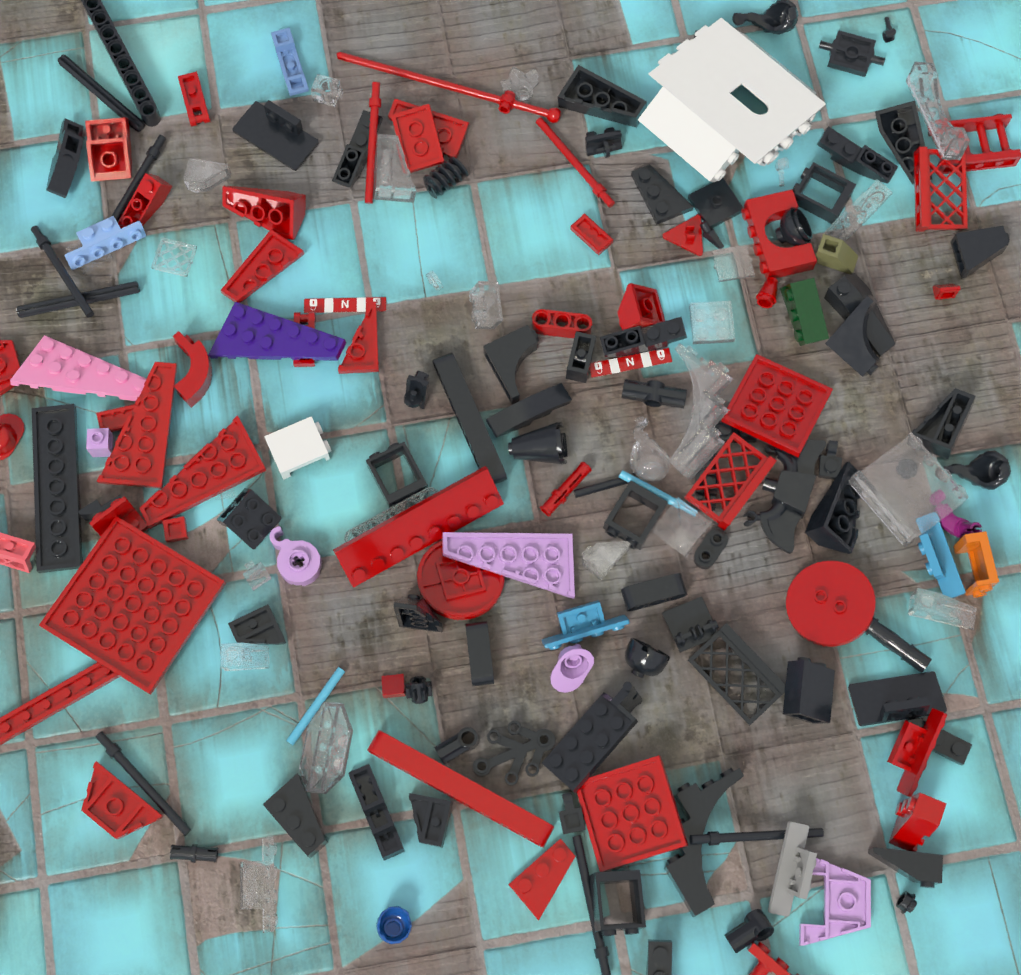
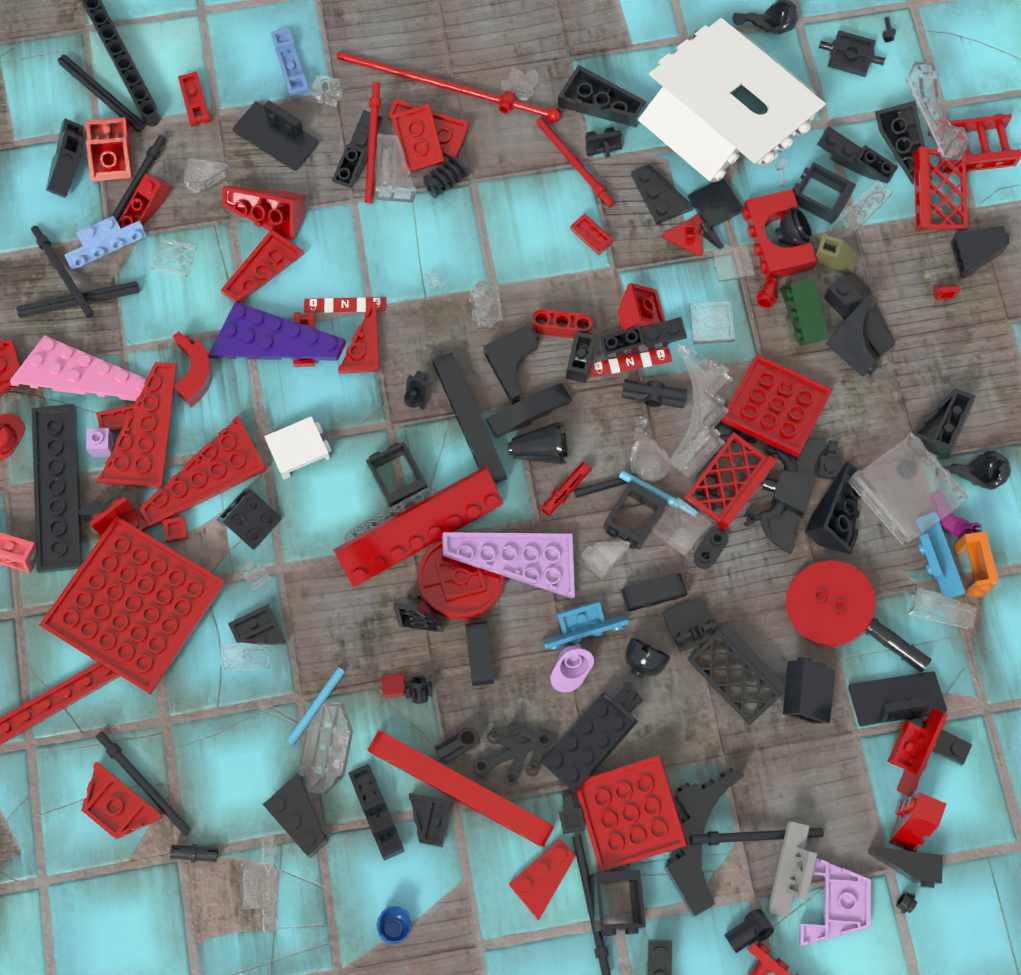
lavender piece [270,526,322,586] -> none

